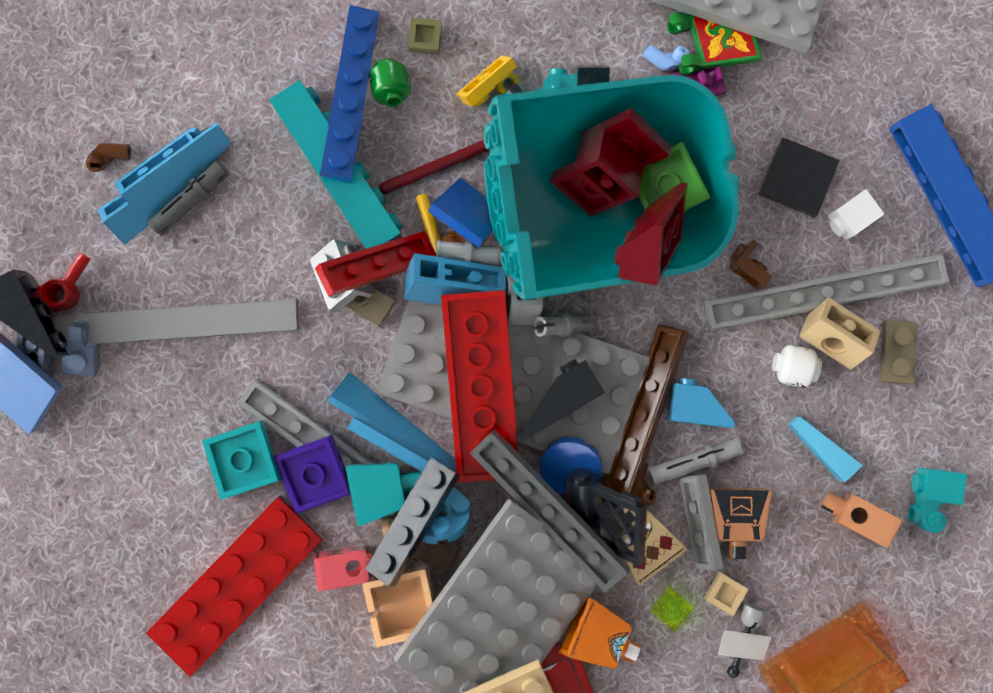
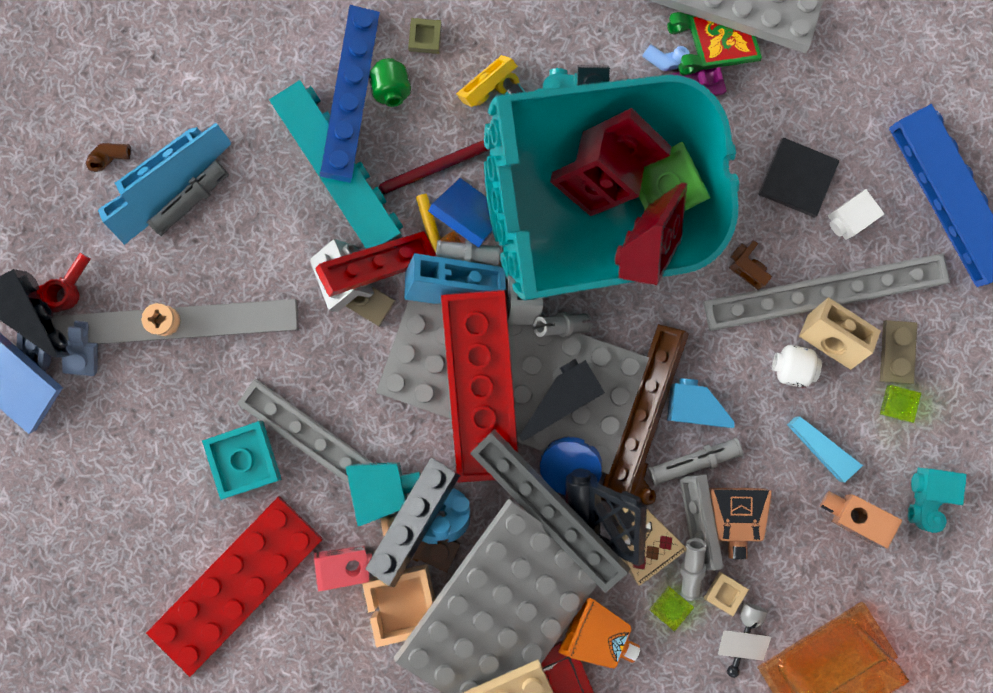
dark purple tile [273,434,351,514] -> none
dark azure wedge [327,373,456,472] -> none
none -> light nougat wheel [141,303,180,336]
none -> light grey pin [680,538,707,601]
none -> clear neon green plate [879,385,921,423]

